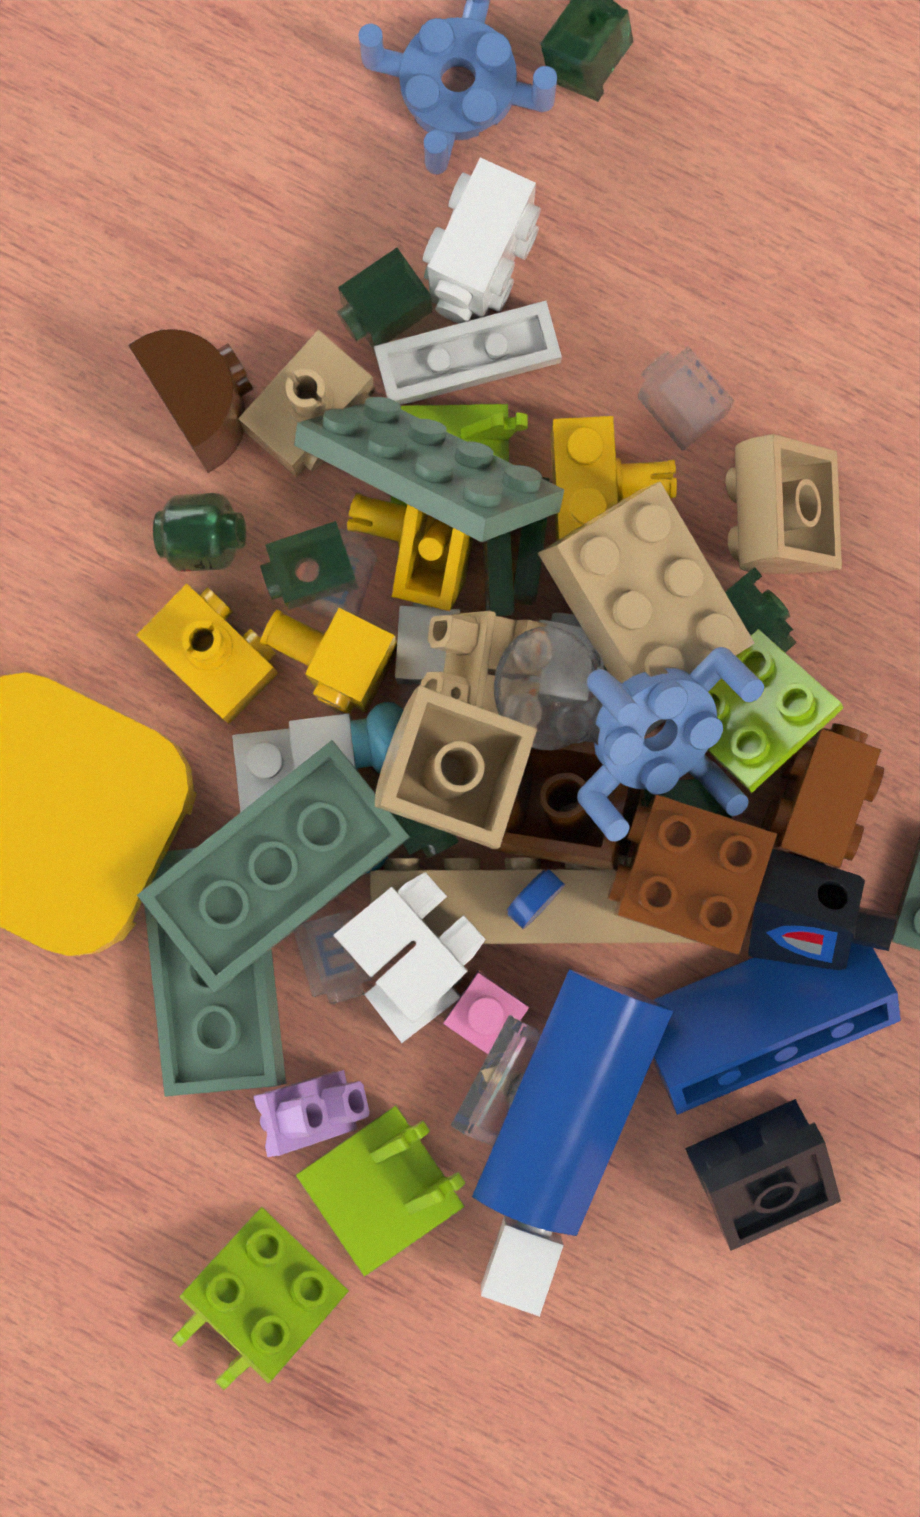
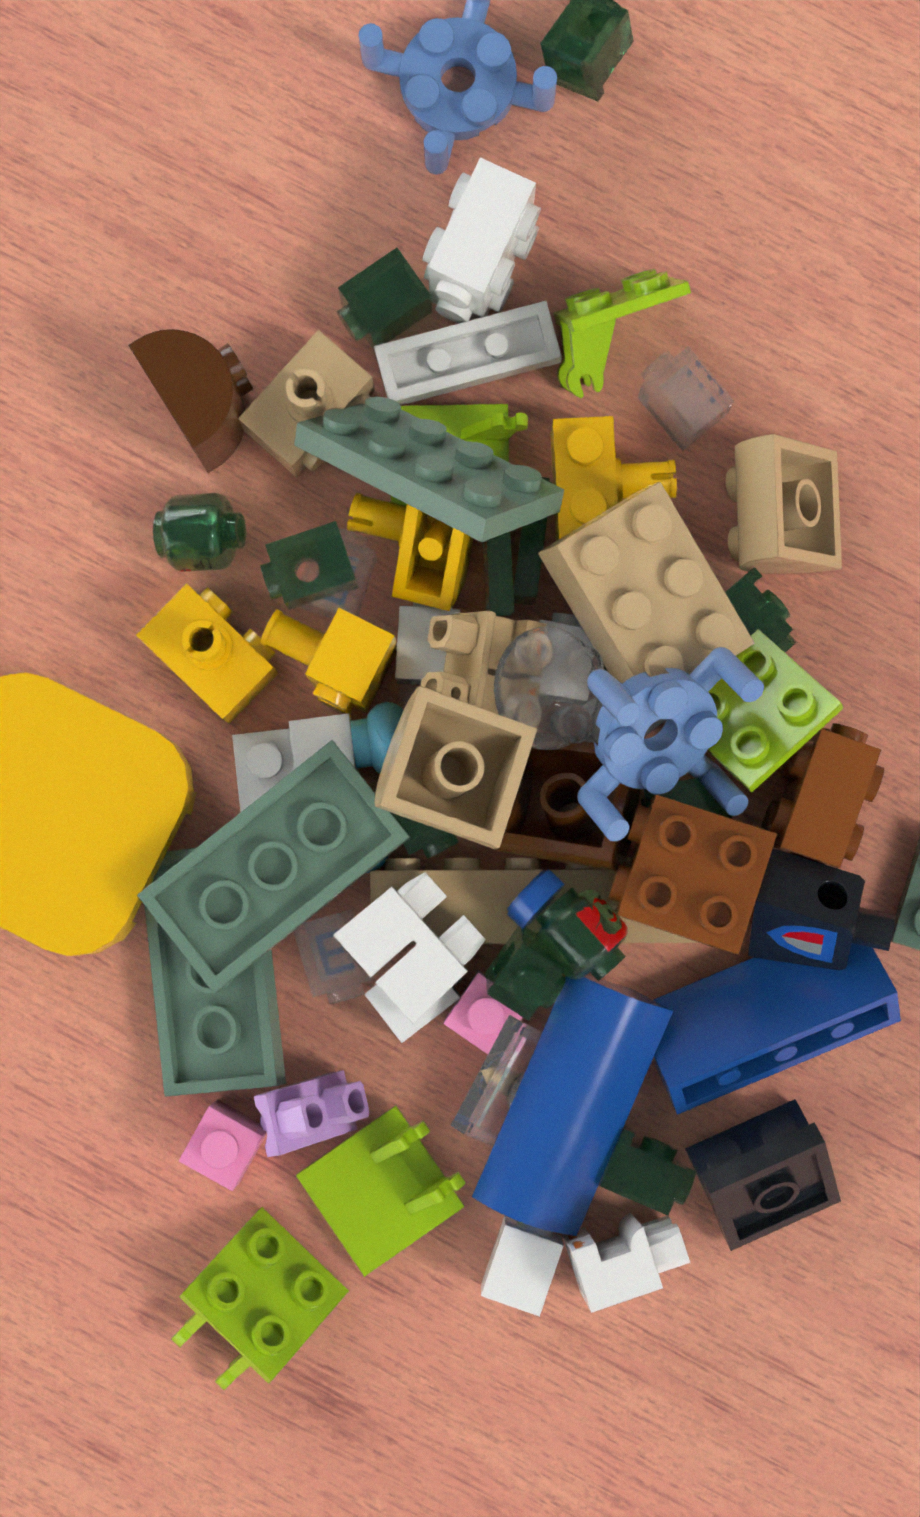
none -> bright pink brick [179,1100,267,1191]
none -> clear green brick [486,926,572,1021]
none -> clear green head [536,887,628,981]
none -> lime plate [553,269,691,398]
none -> white hips [562,1212,690,1313]
none -> clear green brick [599,1125,696,1216]

